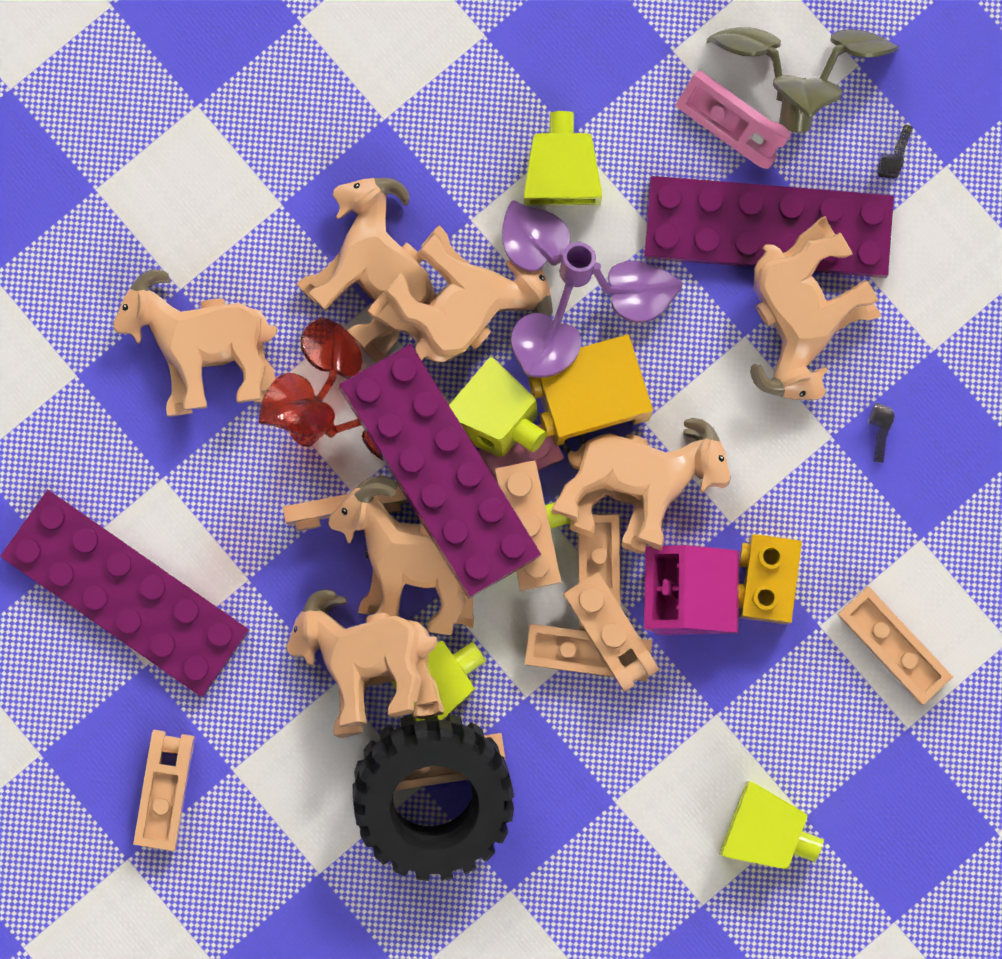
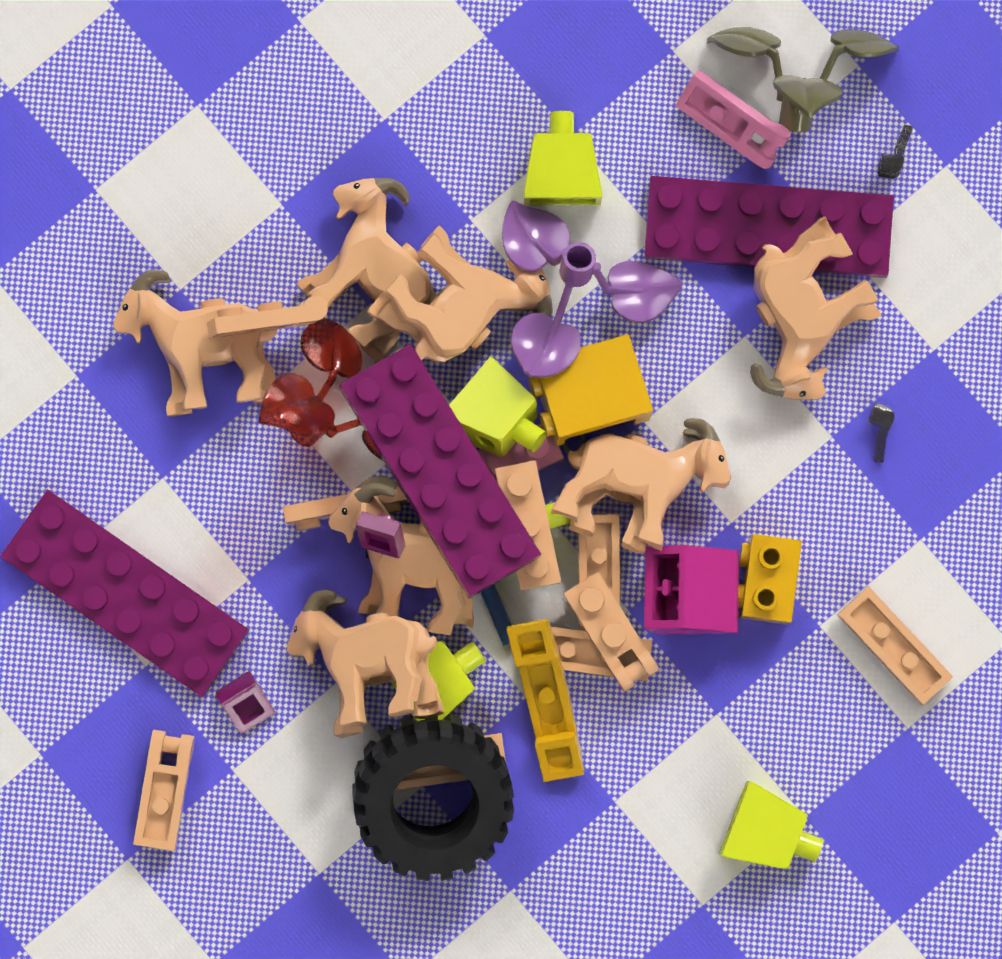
none -> light nougat plate [207,296,328,339]
none -> magenta slope [216,671,276,735]
none -> magenta plate [356,511,406,559]
none -> blue piece [481,584,512,646]
none -> yellow slope [507,619,585,782]

